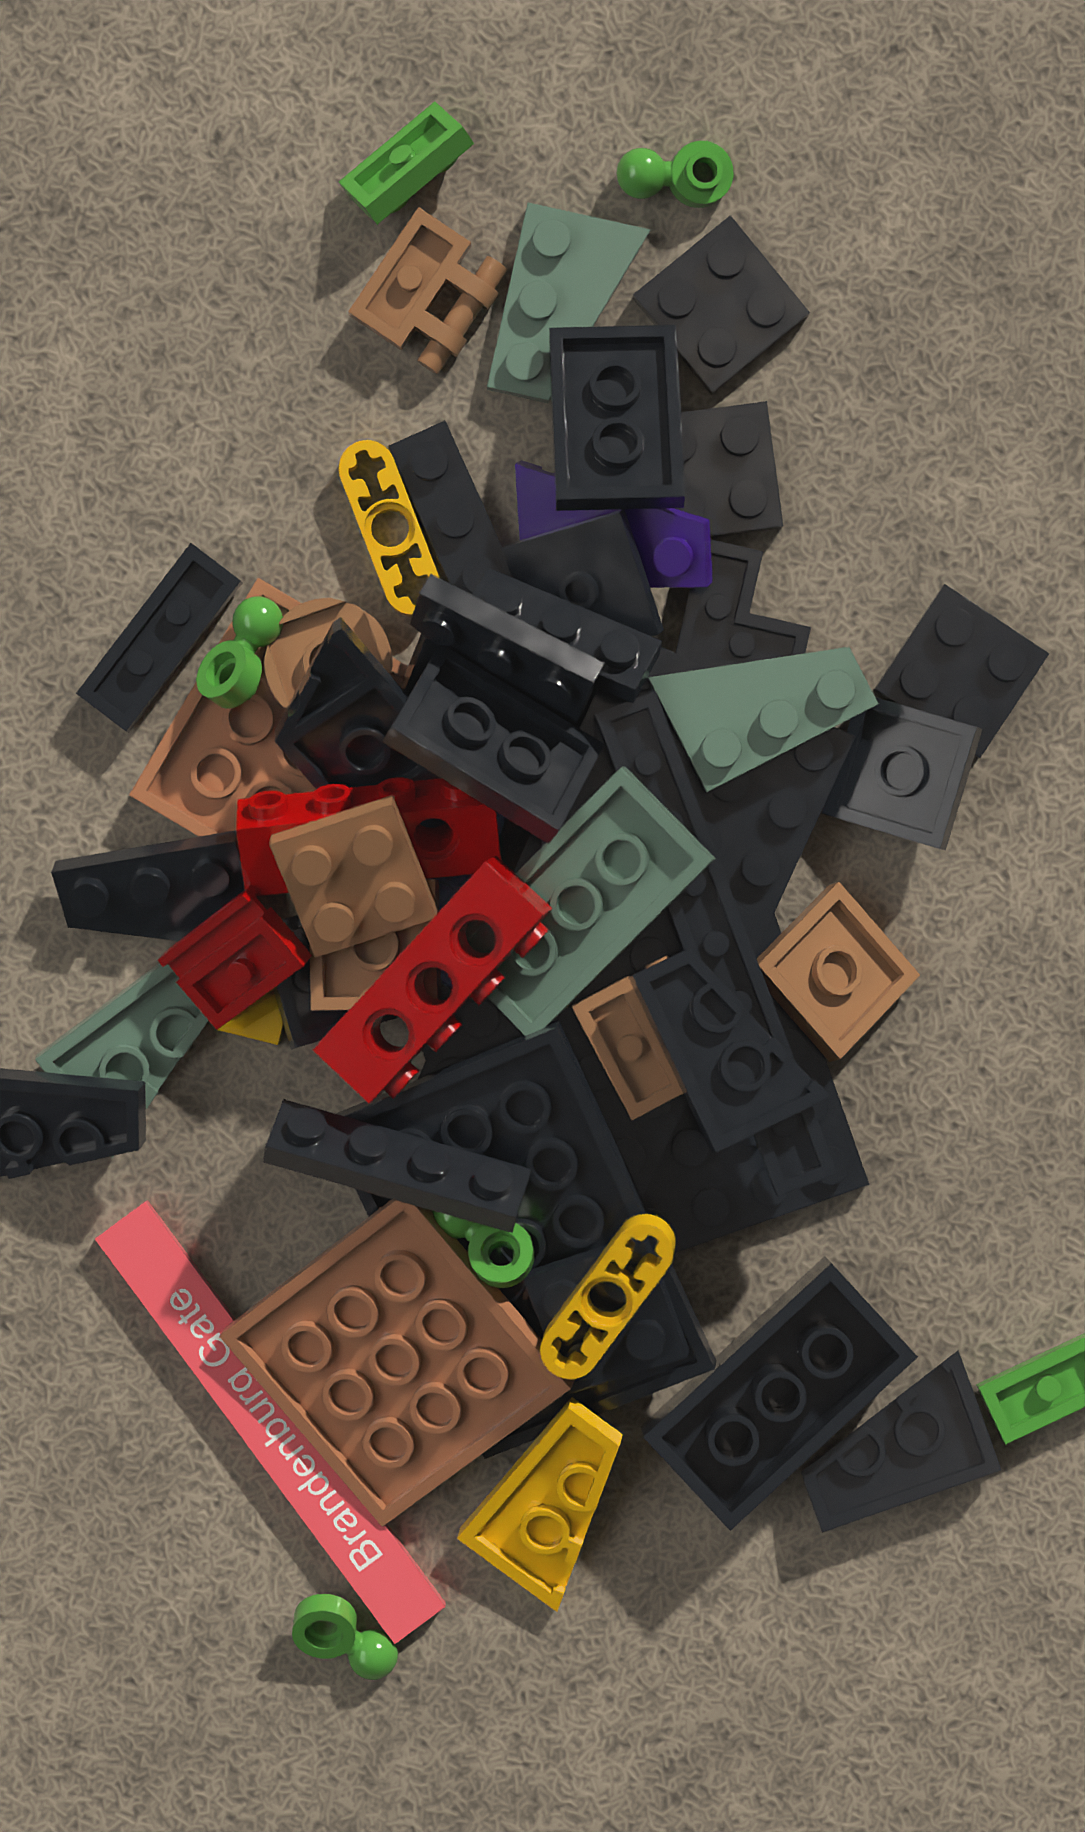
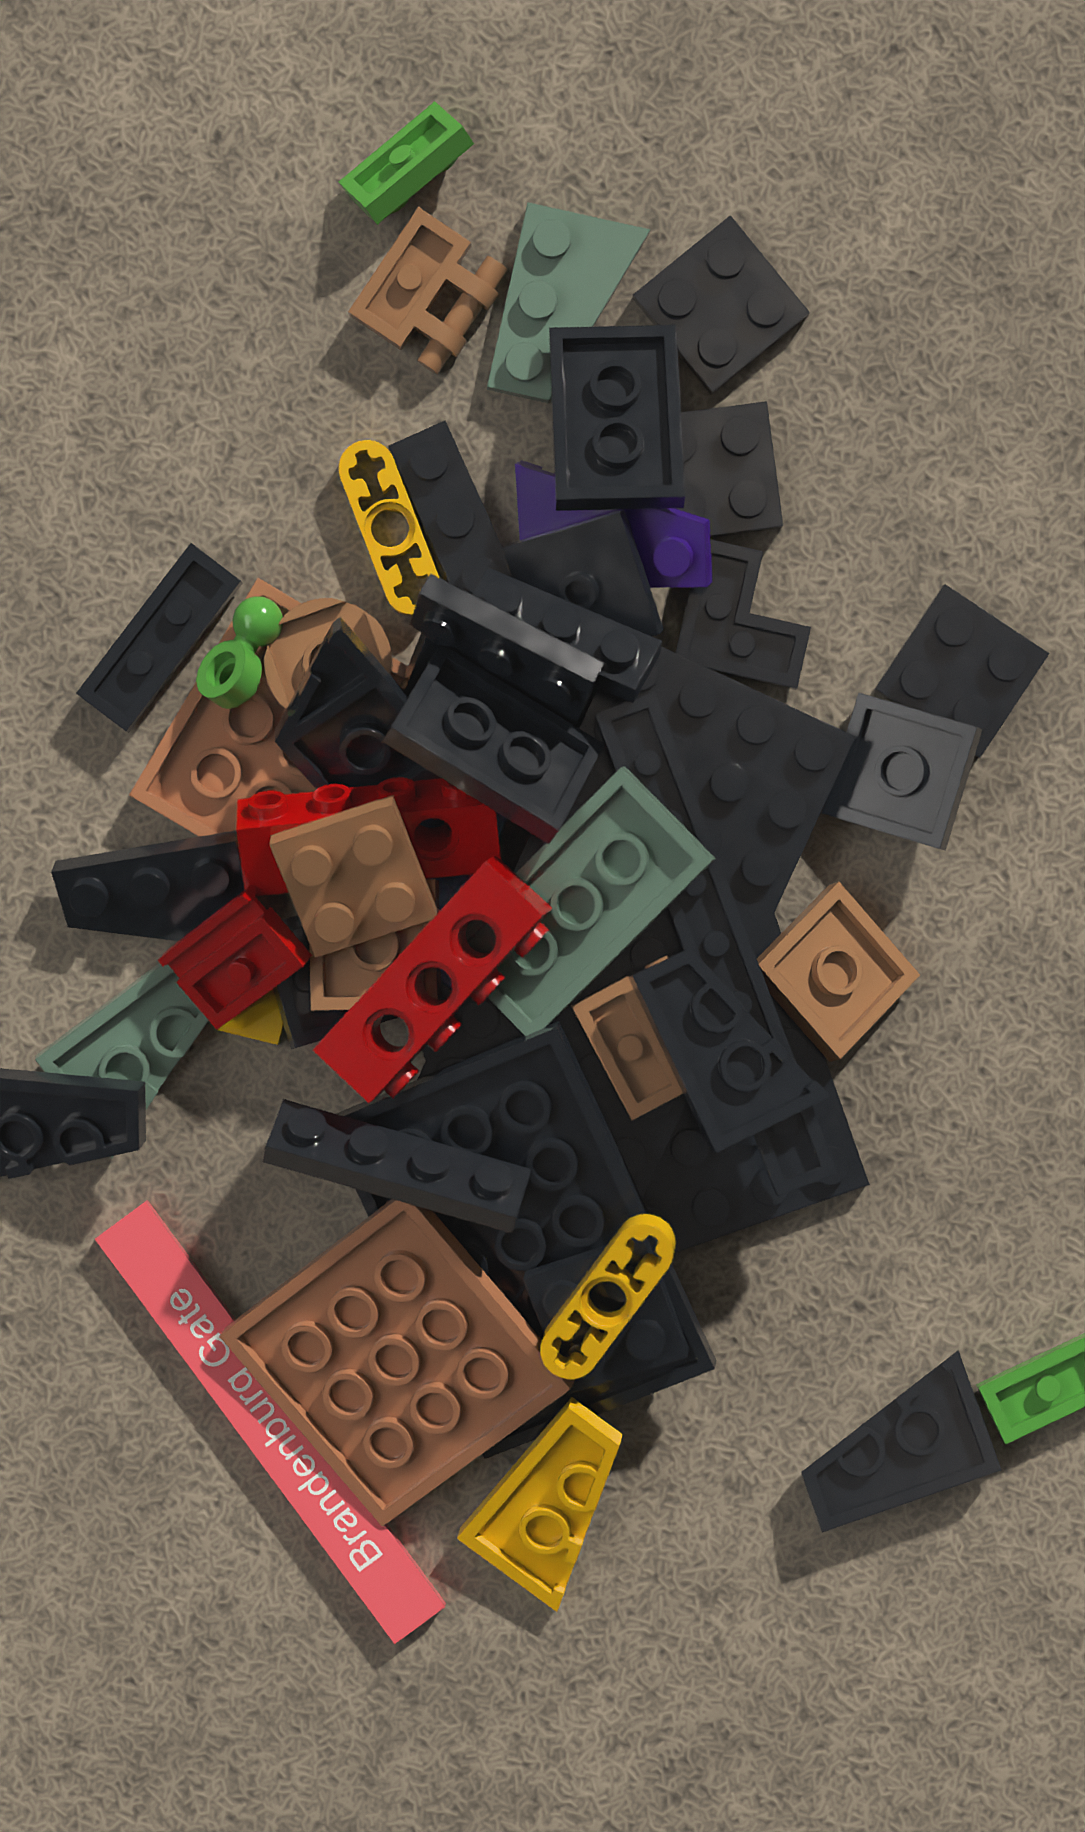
bright green plate [292,1594,398,1680] -> none
bright green plate [432,1211,534,1288] -> none
bright green plate [616,141,734,208] -> none
black brick [641,1256,918,1531] -> none
sand green wing [648,647,878,792] -> none

